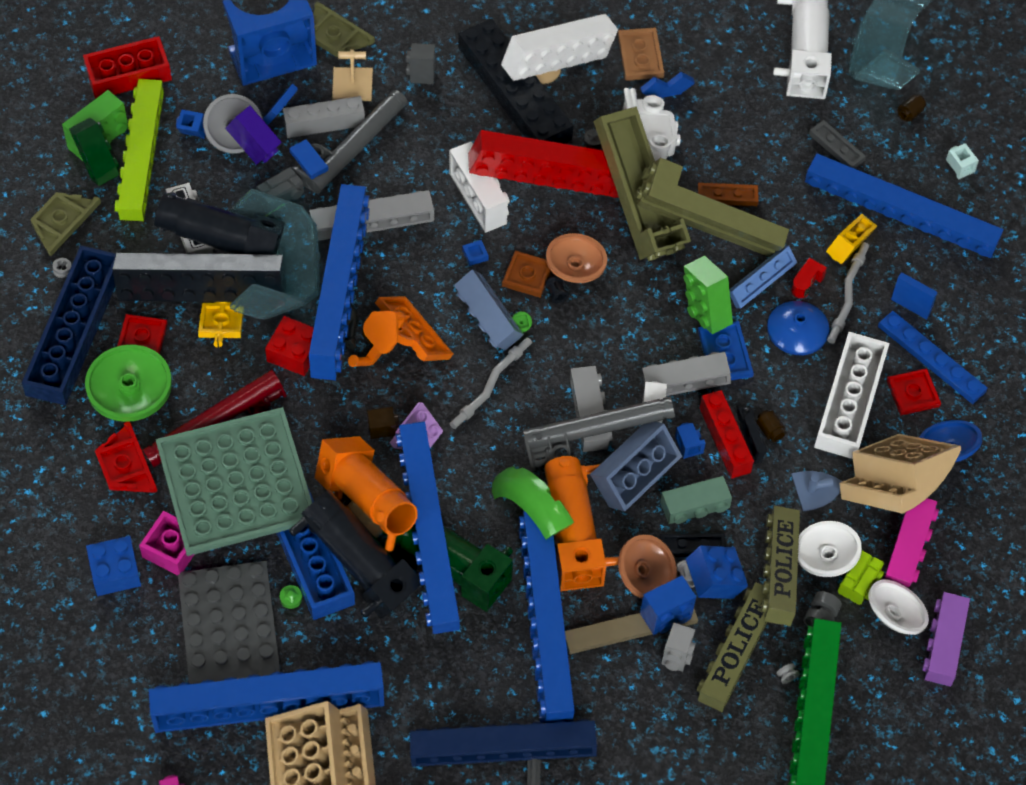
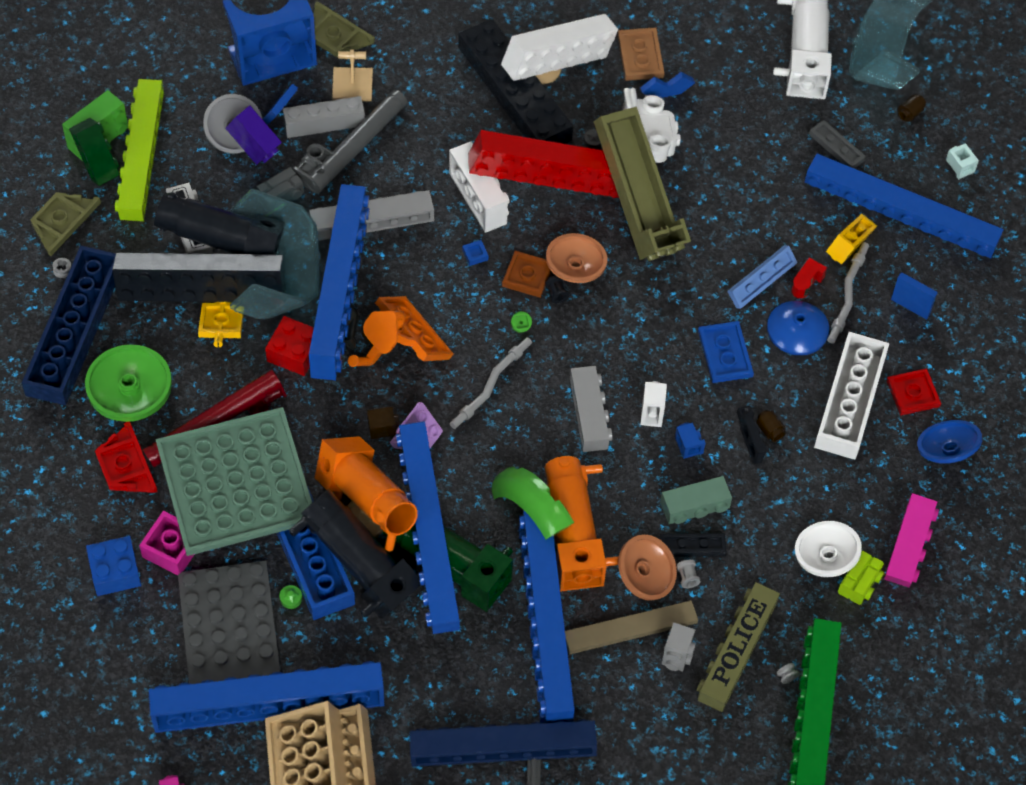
red brick [83,36,172,99] -> none
red tile [117,314,168,354] -> none
blue brick [176,110,206,139] -> none
blue tile [289,139,328,180] -> none
dark grey brick [406,43,435,84] -> none
sand blue brick [454,269,524,351] -> none
dark grey piece [523,396,675,471] -> none
sand blue brick [590,422,682,511] -> none
olive brick [636,158,789,257] -> none
blue brick [640,575,696,635] -> none
light grey brick [642,352,731,396] -> none
bright green brick [683,256,733,334] -> none
blue brick [686,546,748,599] -> none
dark orange plate [697,183,758,206] -> none
red brick [699,390,754,479] -> none
olive brick [761,506,800,626] -> none
sand blue shield [791,471,842,512] -> none
dark grey wheel [803,591,842,627] -> none
tan slope [839,434,961,513] -> none
white dish [868,580,929,635] -> none
blue plate [878,311,988,404] -> none
medium lavender brick [922,592,970,687] -> none

